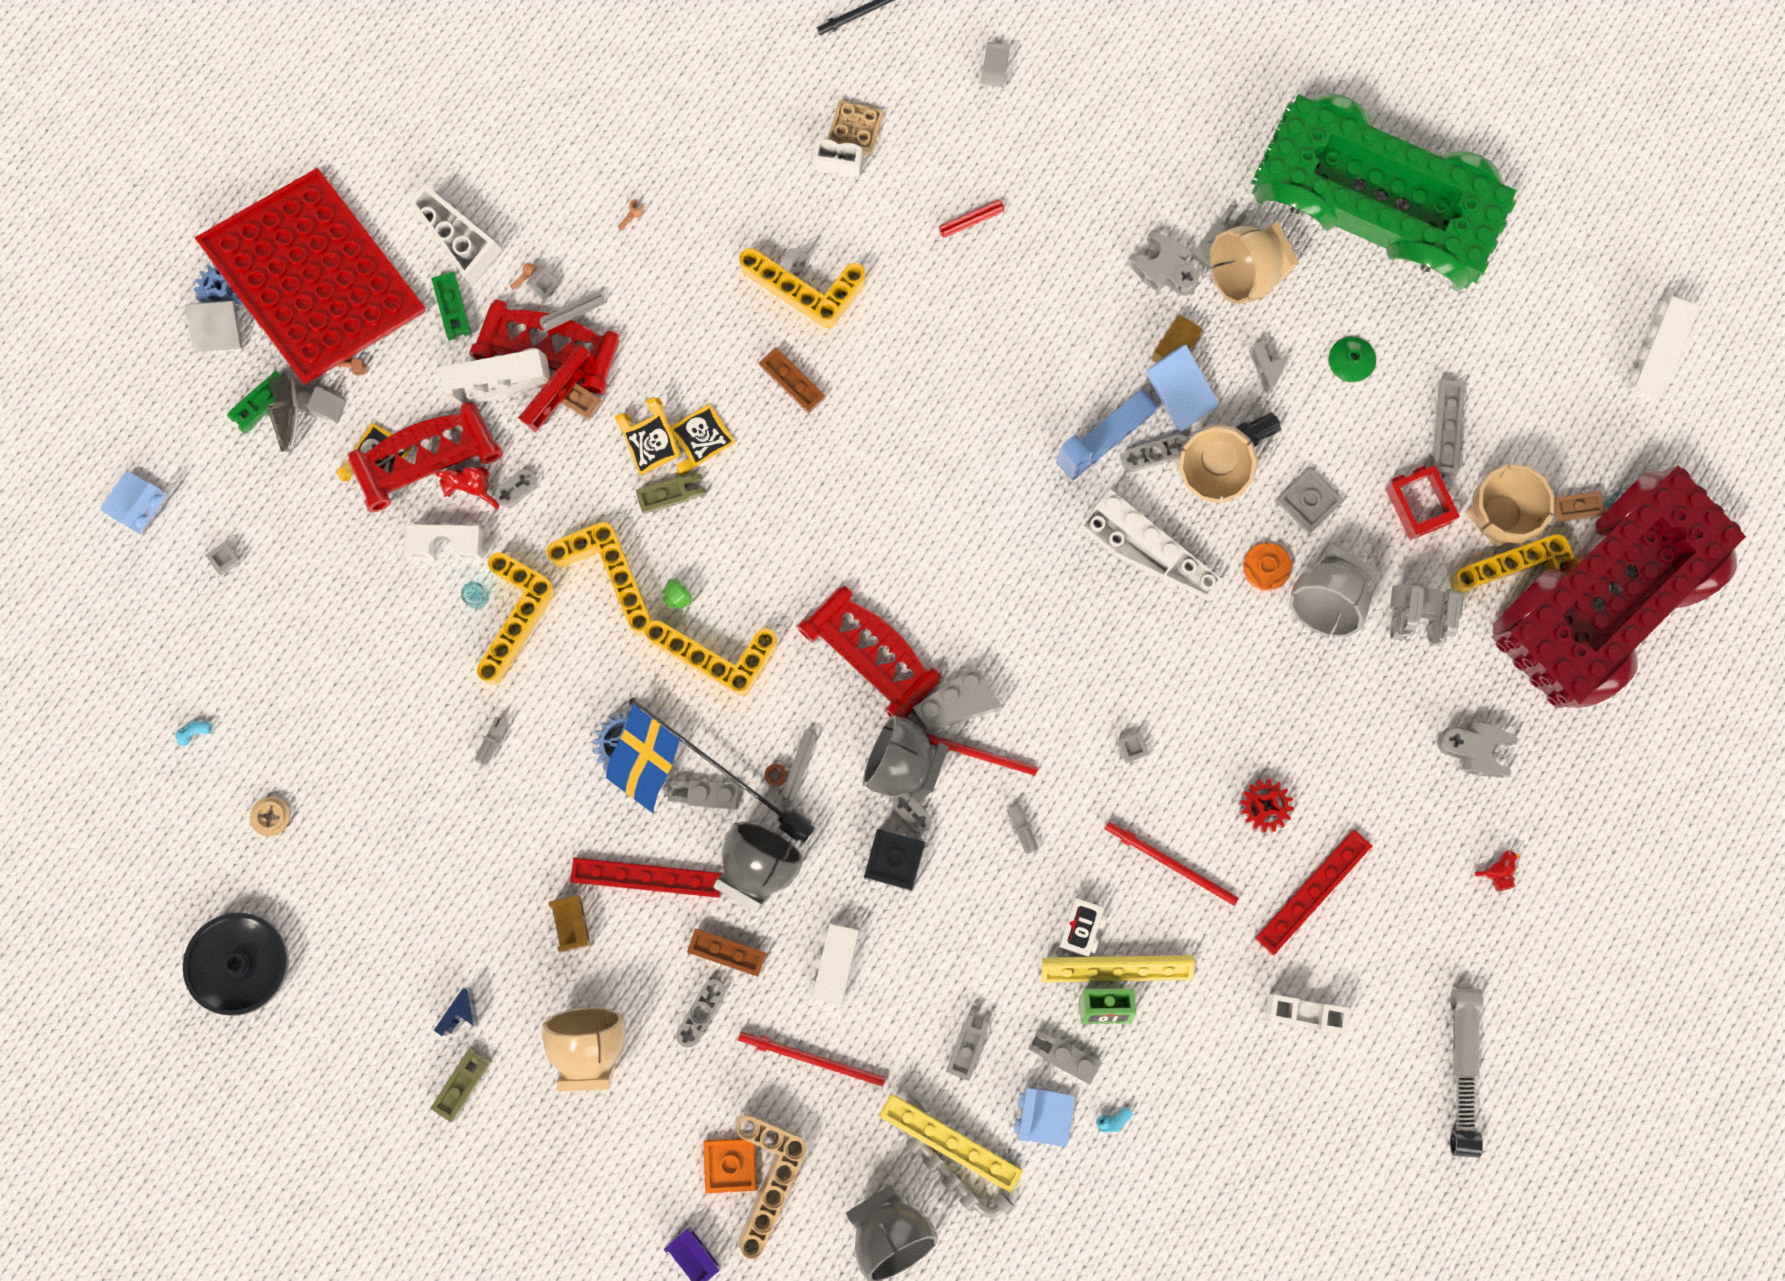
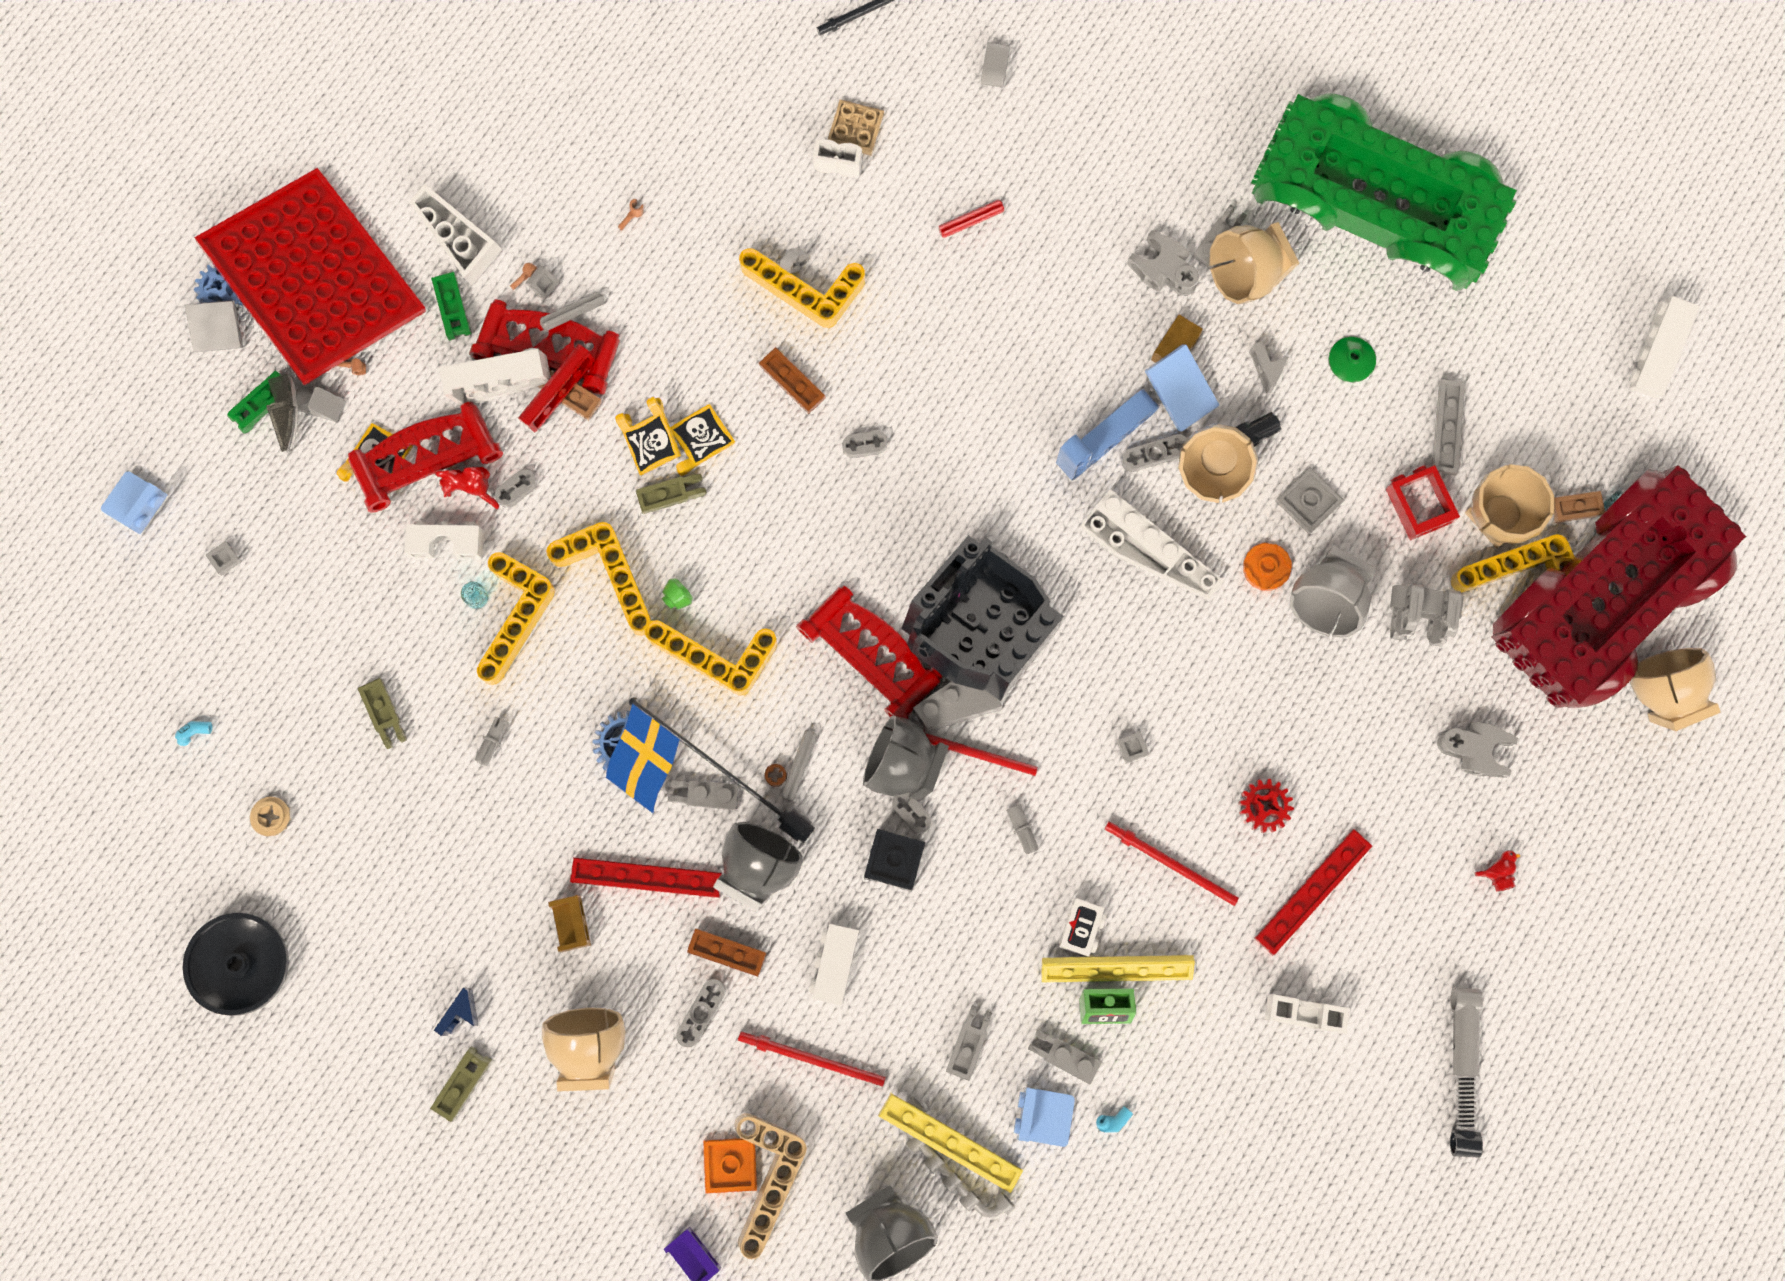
none -> olive hinge [358,678,407,750]
none -> light grey beam [842,431,887,458]
none -> black piece [901,535,1064,701]
none -> tan plate [1630,648,1721,731]

